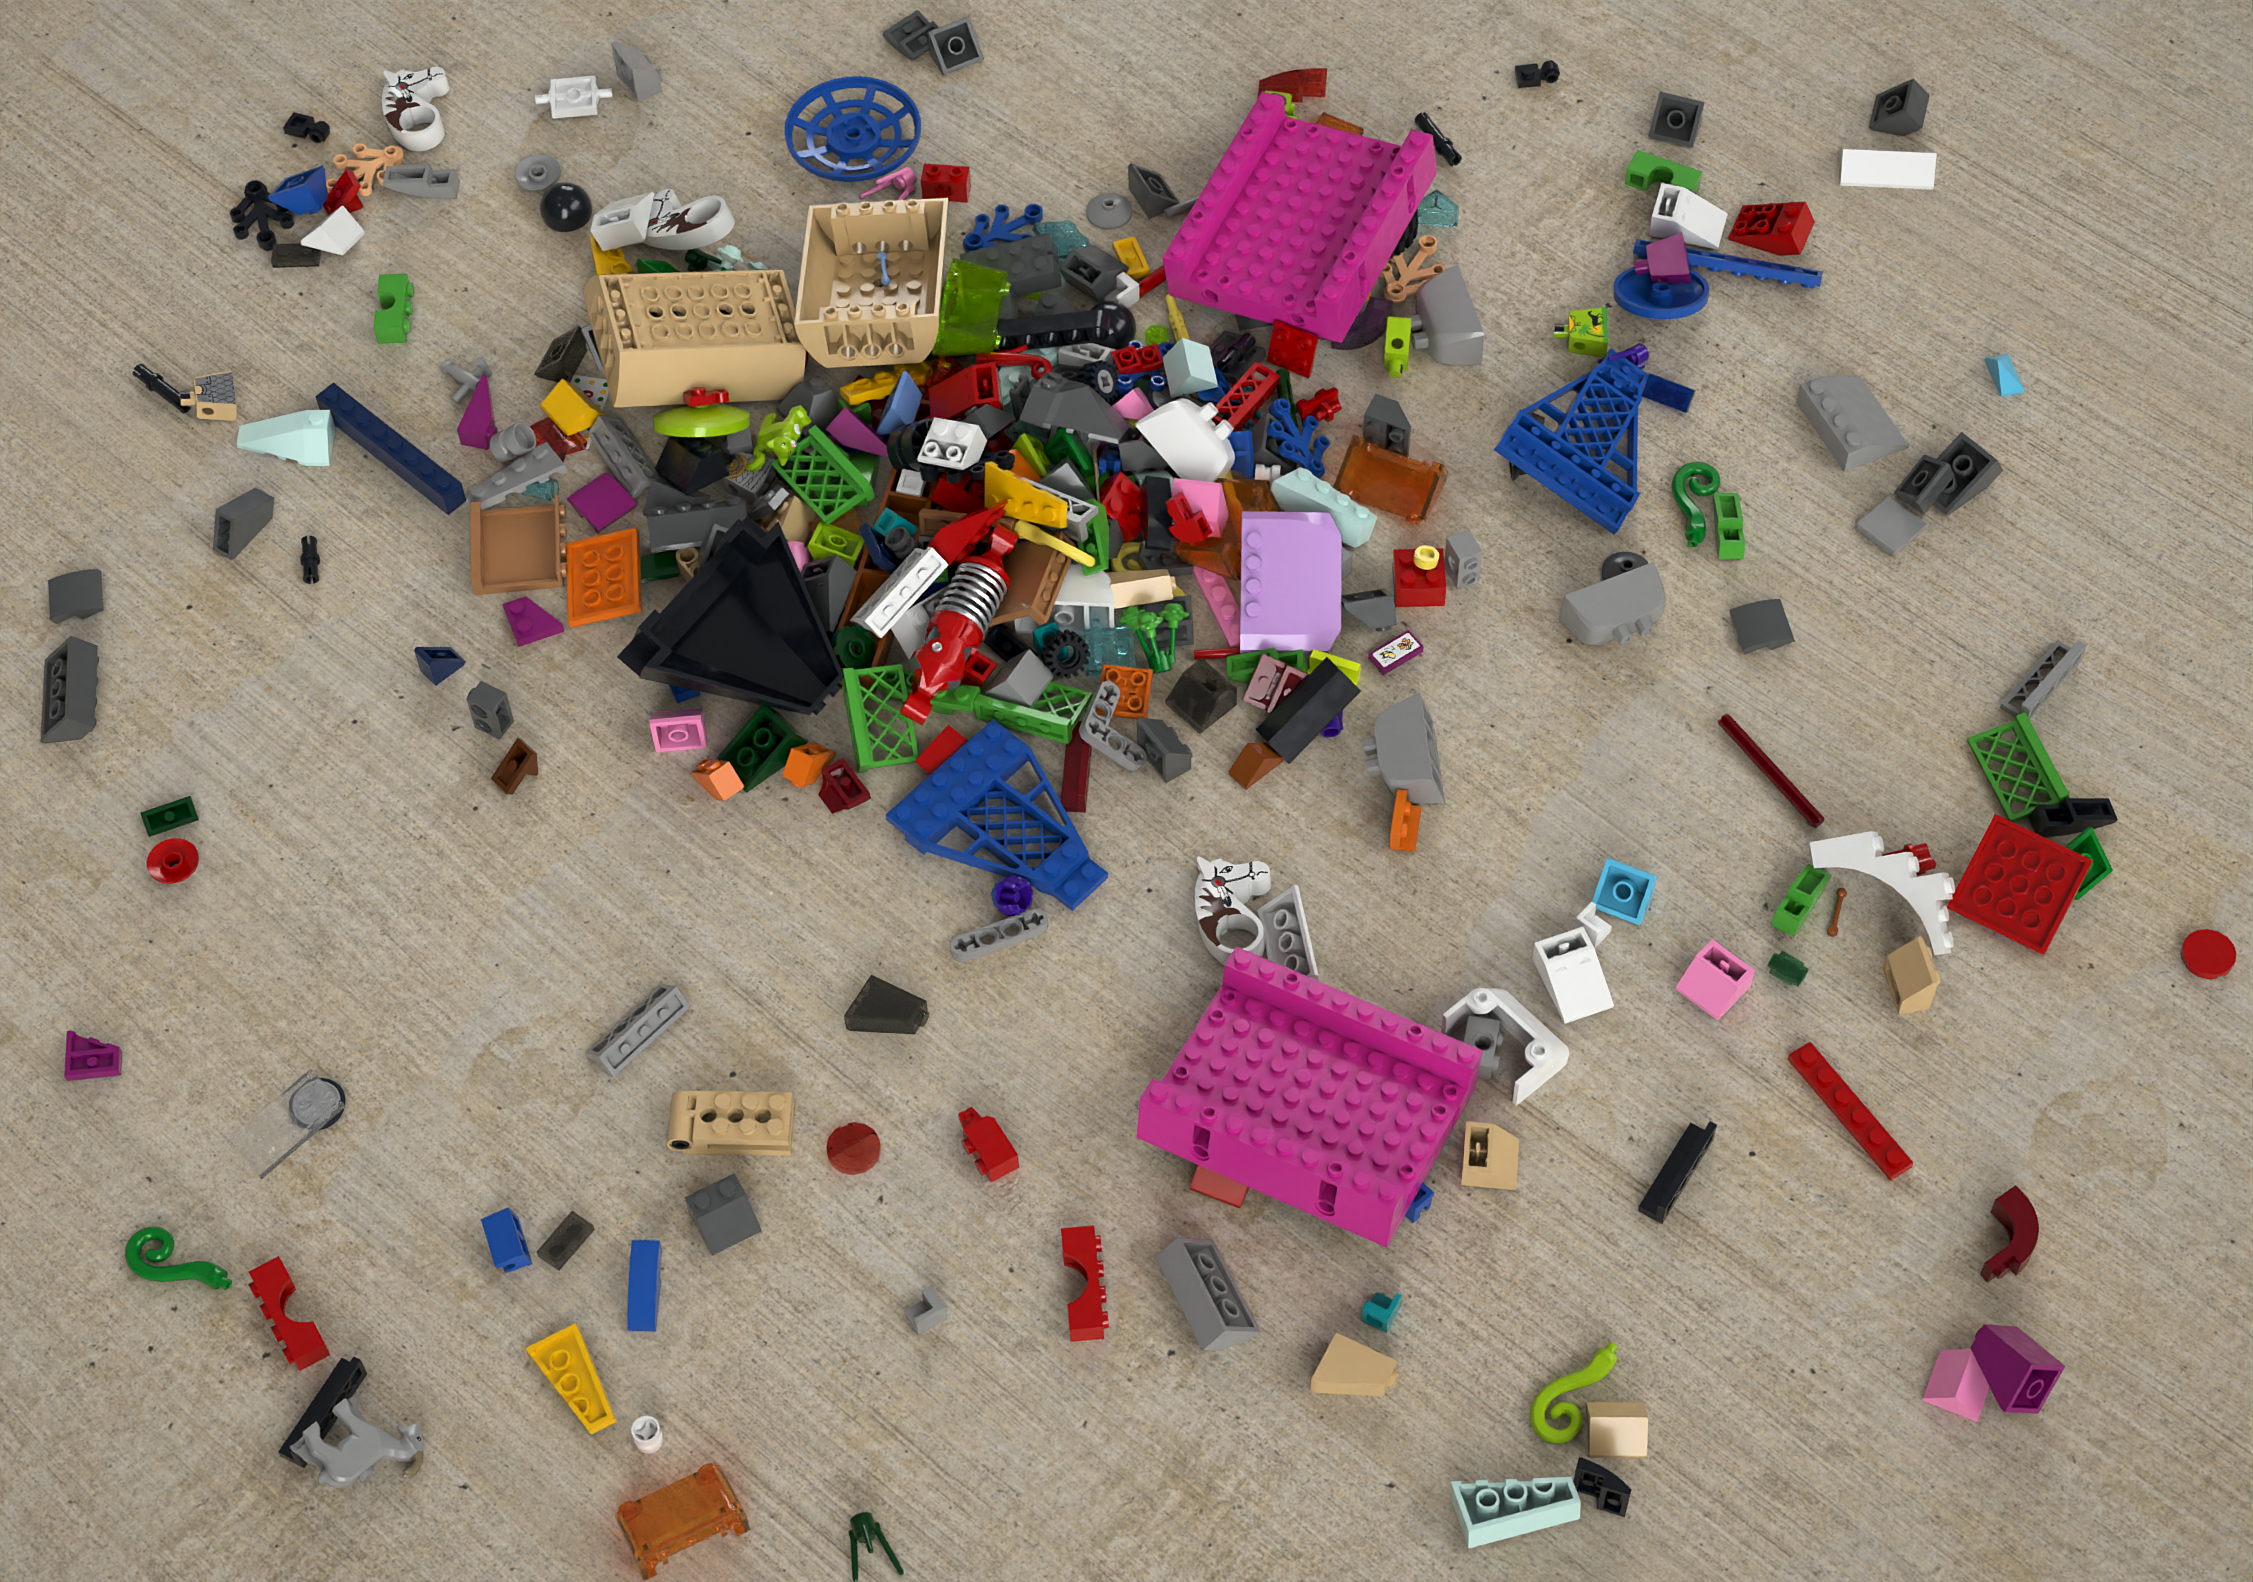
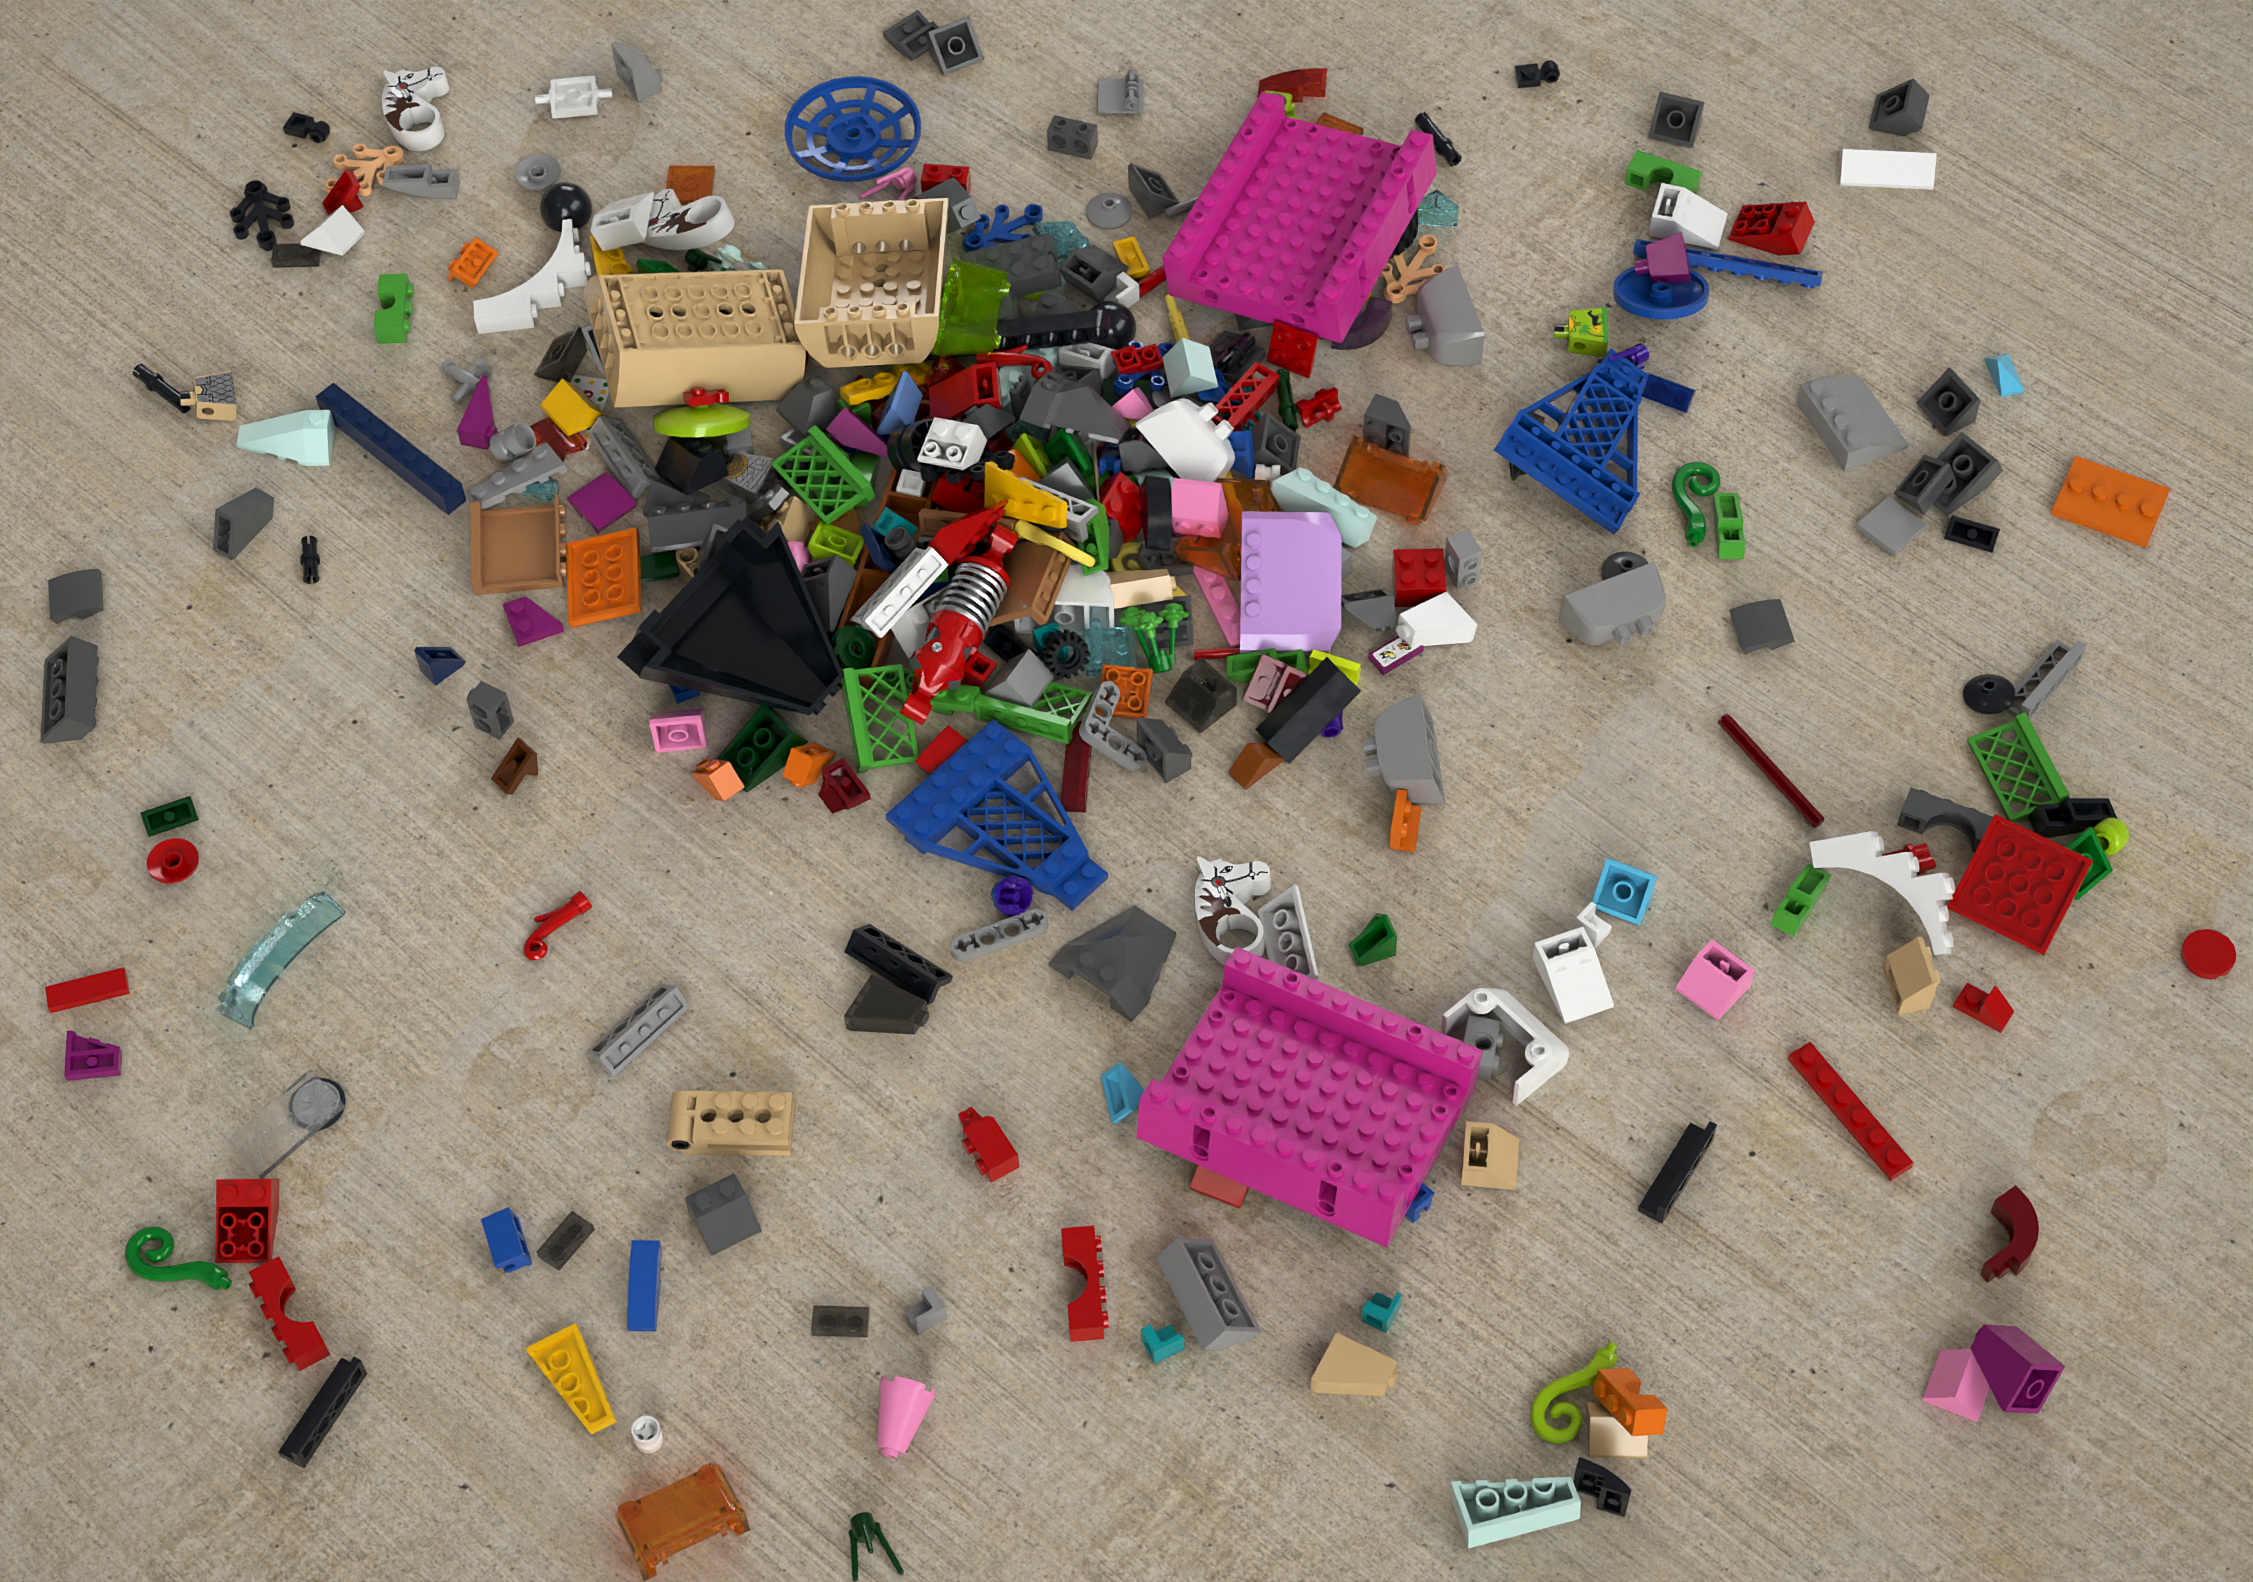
blue slope [268,166,327,215] -> none
light grey animal [290,1395,424,1489] -> none
lime animal [746,405,812,472] -> none
clear red tile [826,1122,881,1175] -> none
light blue hinge [877,252,890,285] -> none
black wheel [1077,360,1119,403] -> none
clear neon green tile [1145,325,1169,346] -> none
red brick [1166,491,1212,543] -> none
blue plant [1267,398,1330,479] -> none
lime torso [1384,317,1412,378] -> none
light yellow tile [1413,545,1439,570] -> none
clear green brick [1767,950,1809,987] -> none
dark orange hinge [1827,888,1847,937] -> none
none -> red tile [45,967,130,1013]
none -> red slope [215,1179,279,1263]
none -> clear light blue windscreen [216,891,346,1030]
none -> orange bracket [447,237,499,289]
none -> white arch [473,219,592,334]
none -> red plant [523,891,592,960]
none -> clear orange tile [666,165,715,205]
none -> clear smoke plate [811,1305,870,1338]
none -> black fence [844,924,953,1005]
none -> bright pink cone [877,1375,936,1459]
none -> dark grey slope [913,177,981,234]
none -> dark grey brick [1047,115,1098,160]
none -> dark grey wedge [1049,905,1176,1022]
none -> light grey hinge [1098,69,1144,114]
none -> medium azure slope [1101,1063,1145,1124]
none -> teal panel [1141,1324,1184,1364]
none -> green slope [1348,913,1397,966]
none -> white slope [1396,591,1477,647]
none -> orange arch [1593,1368,1668,1436]
none -> dark grey arch [1897,788,1993,853]
none -> dark grey slope [1916,367,1981,436]
none -> black slope [1944,515,2000,553]
none -> red slope [1953,983,2014,1033]
none -> black dish [1963,674,2015,714]
none -> orange plate [2051,456,2170,548]
none -> lime head [2093,818,2130,856]

